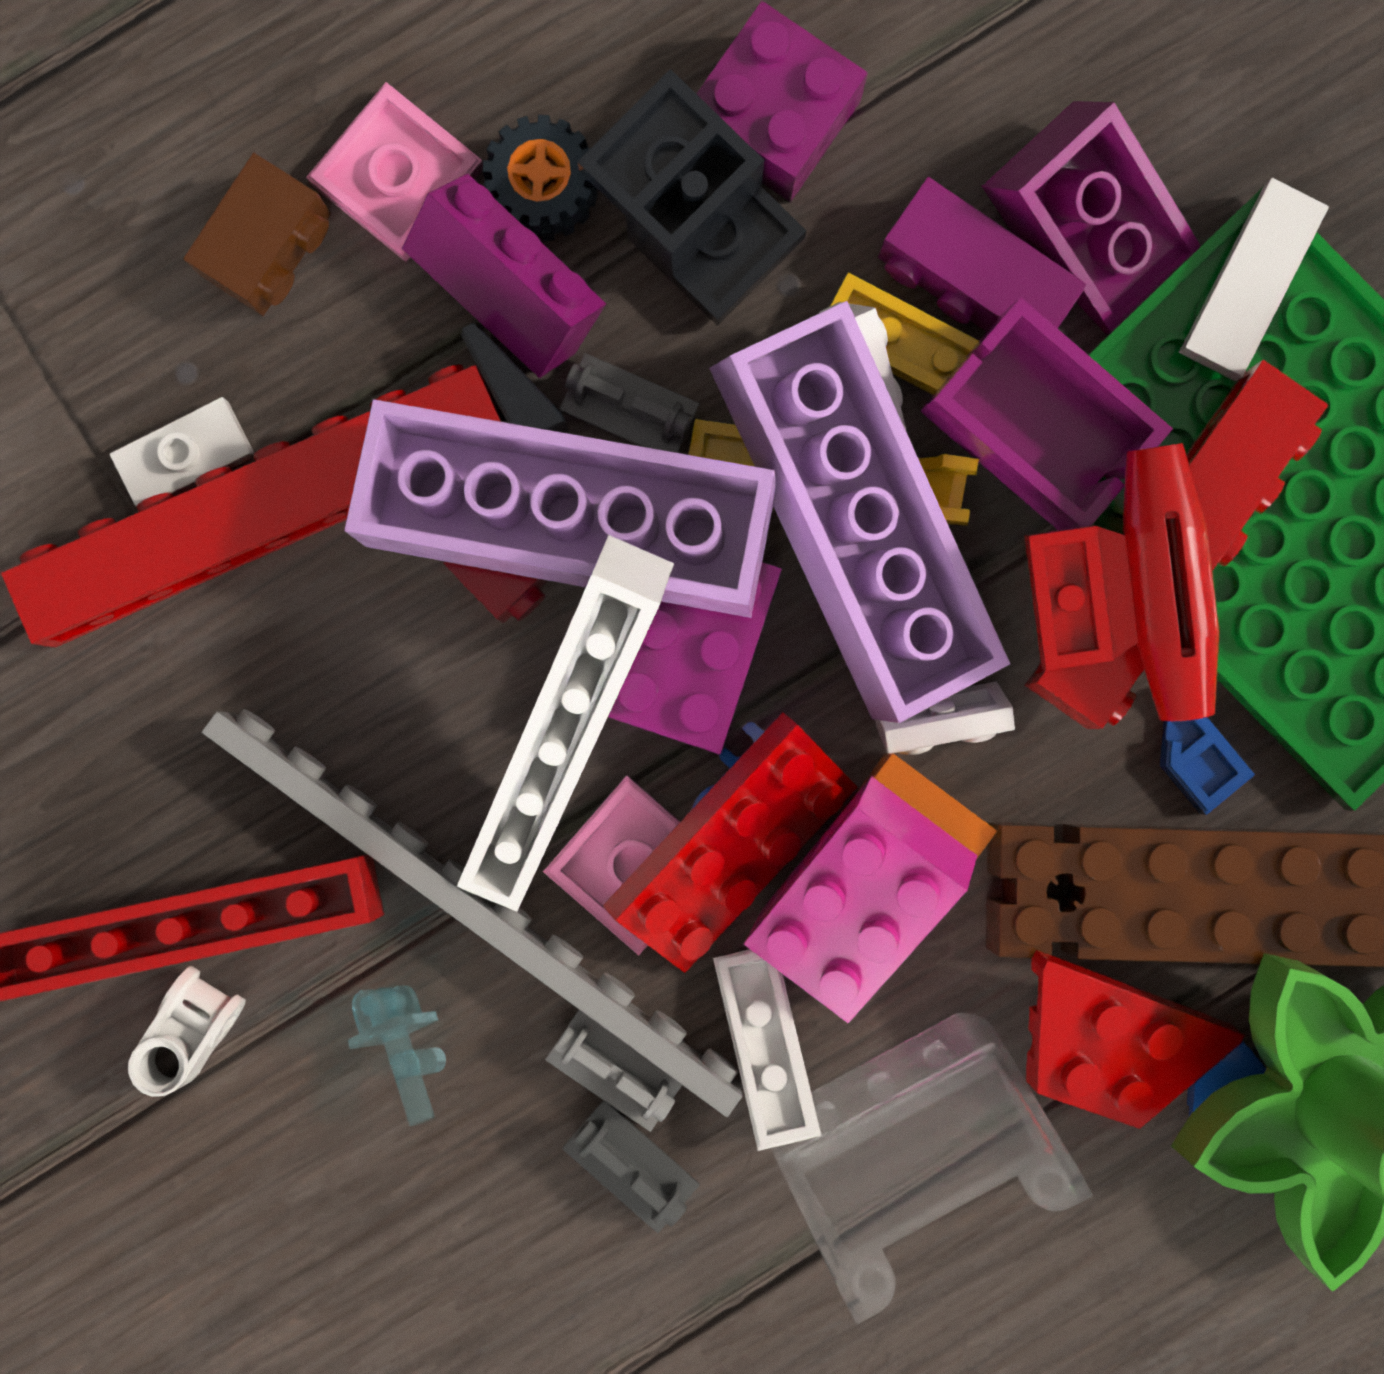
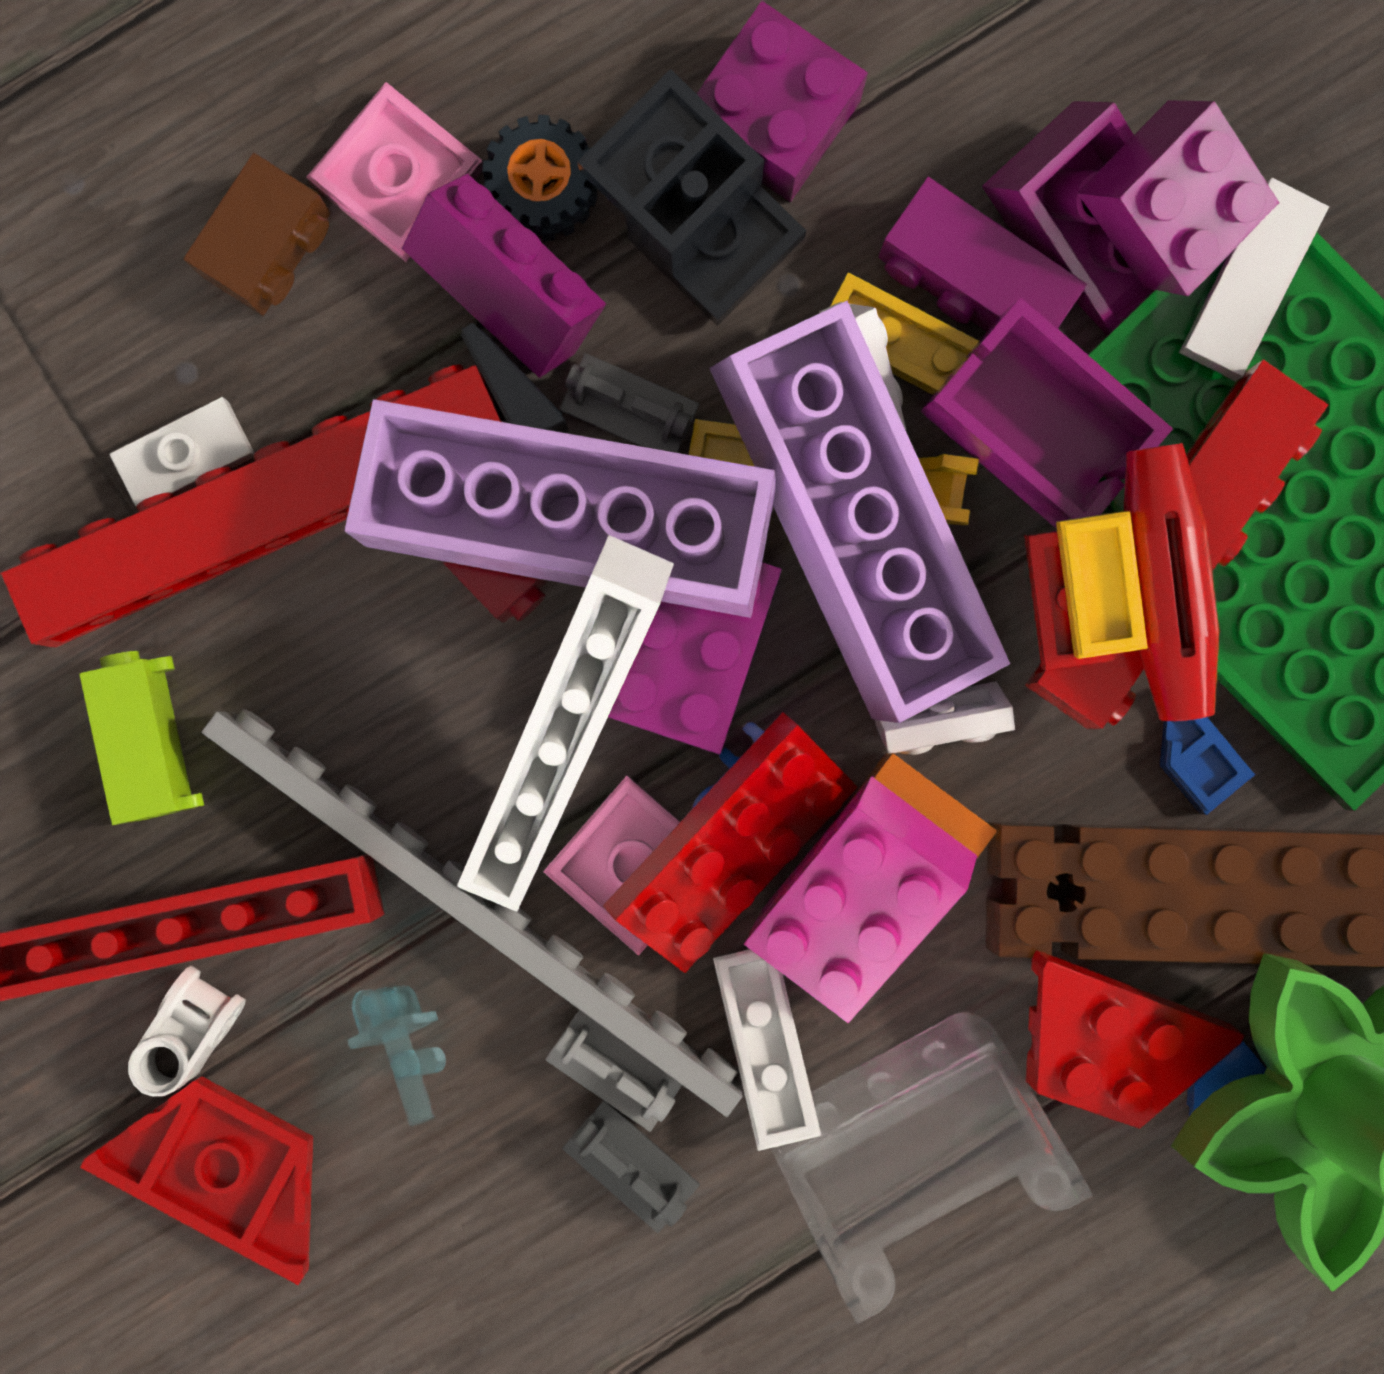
none -> lime brick [79,651,205,825]
none -> red wing [80,1076,313,1286]
none -> yellow tile [1056,511,1148,659]
none -> brick [1077,100,1280,296]

